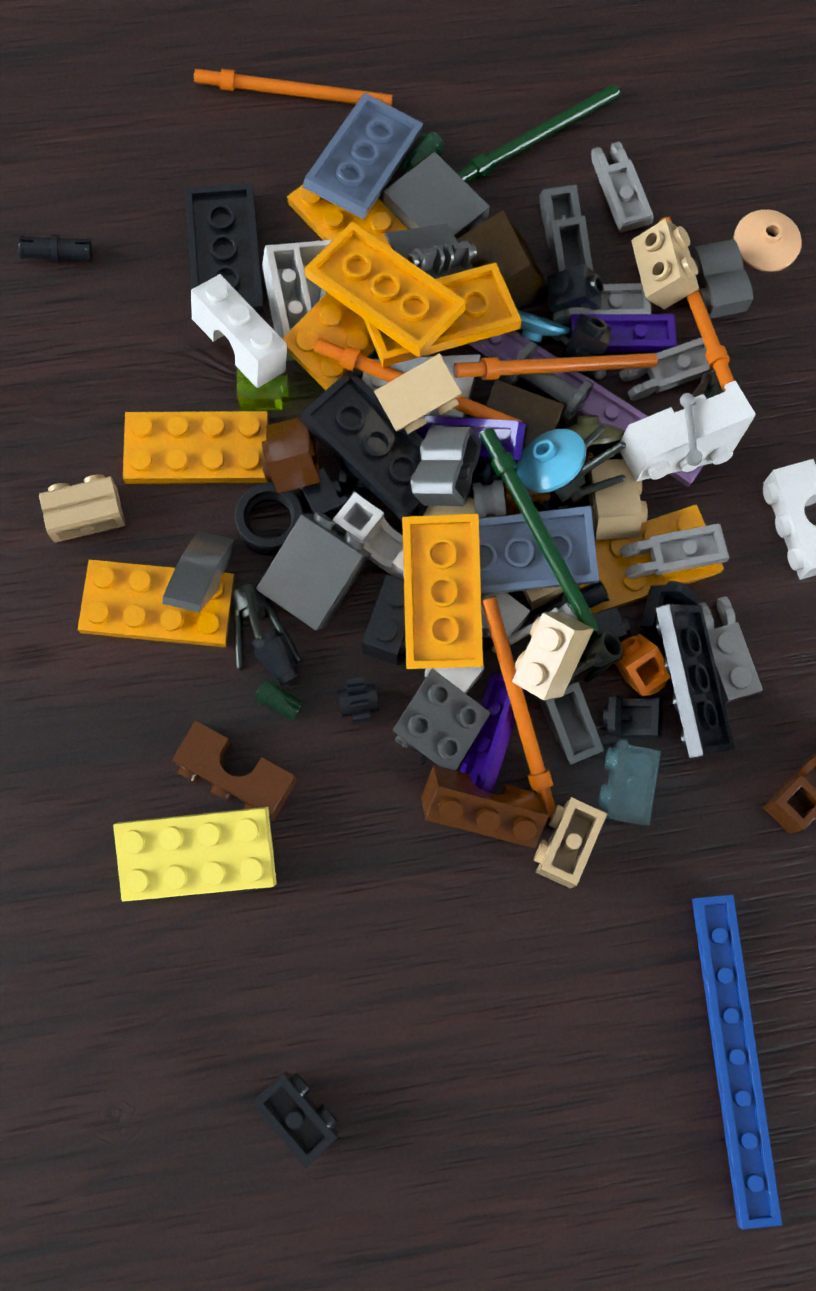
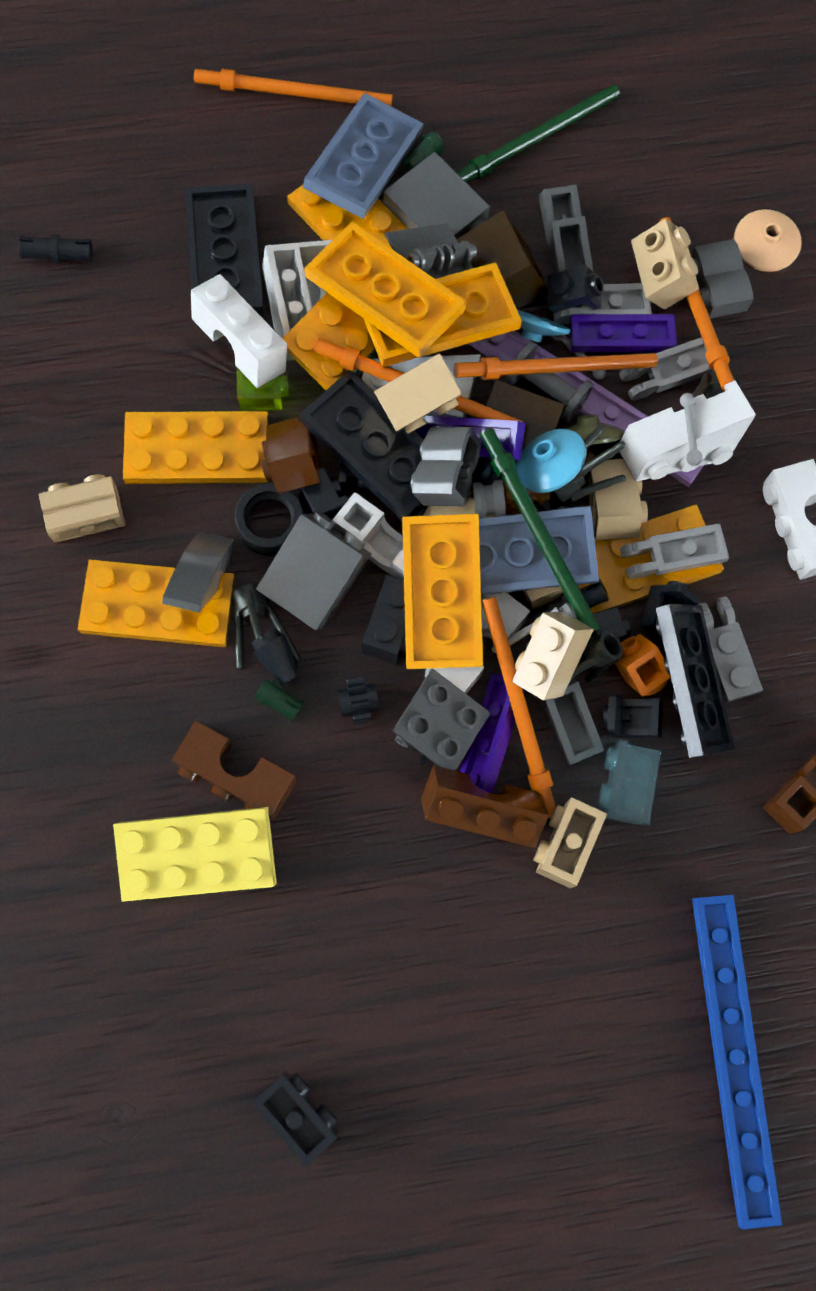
black bracket [560,314,612,378] -> none
light grey hinge [591,142,654,233] -> none

